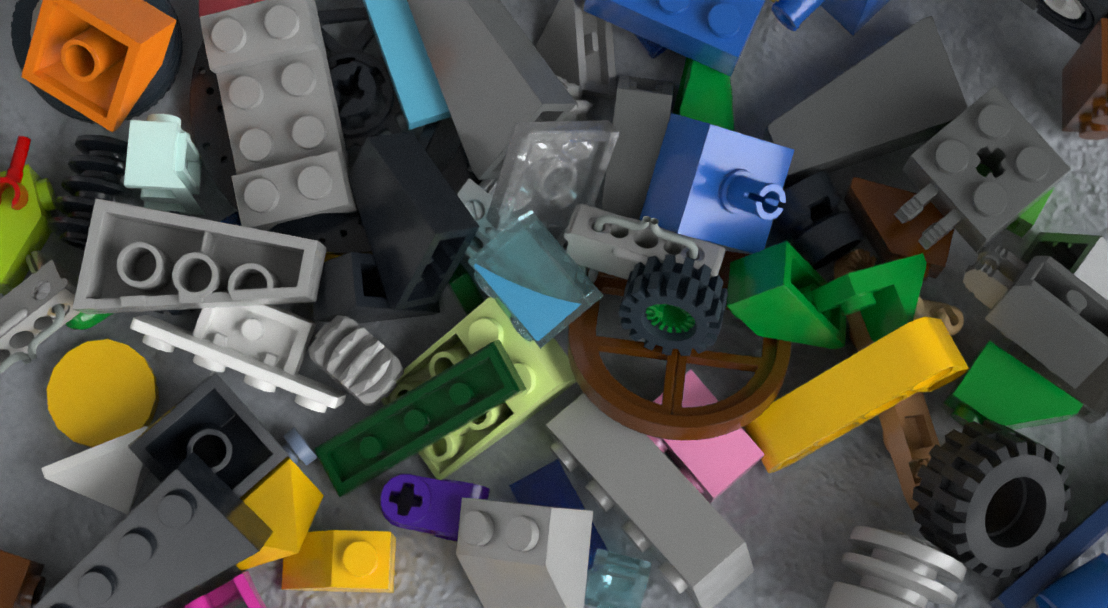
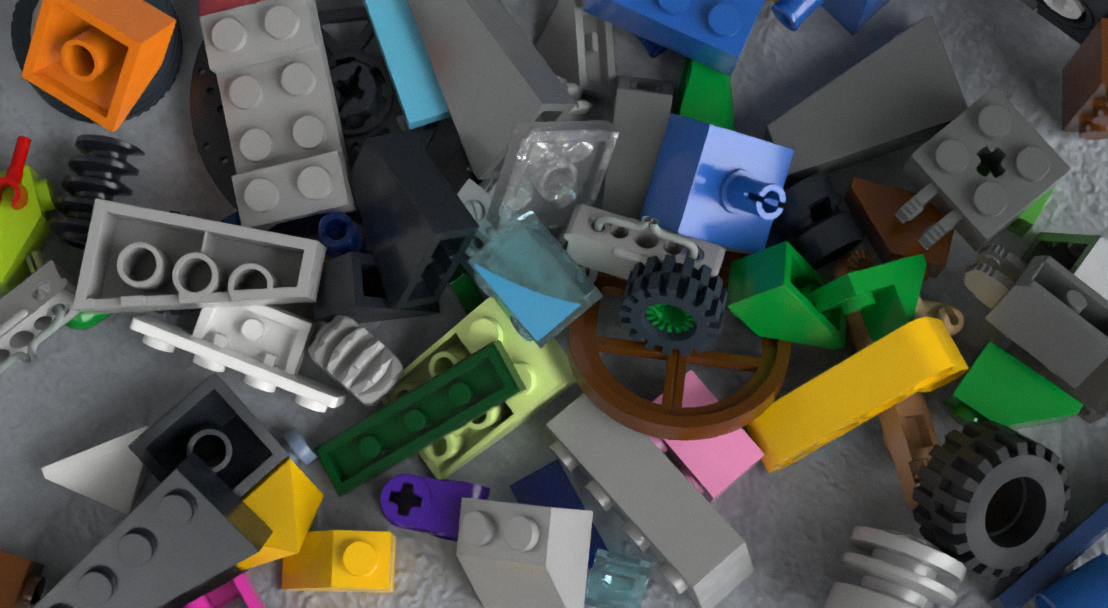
yellow tile [46,339,159,448] -> none
light aqua window [124,114,205,215] -> none
none -> clear blue pin [318,211,364,259]

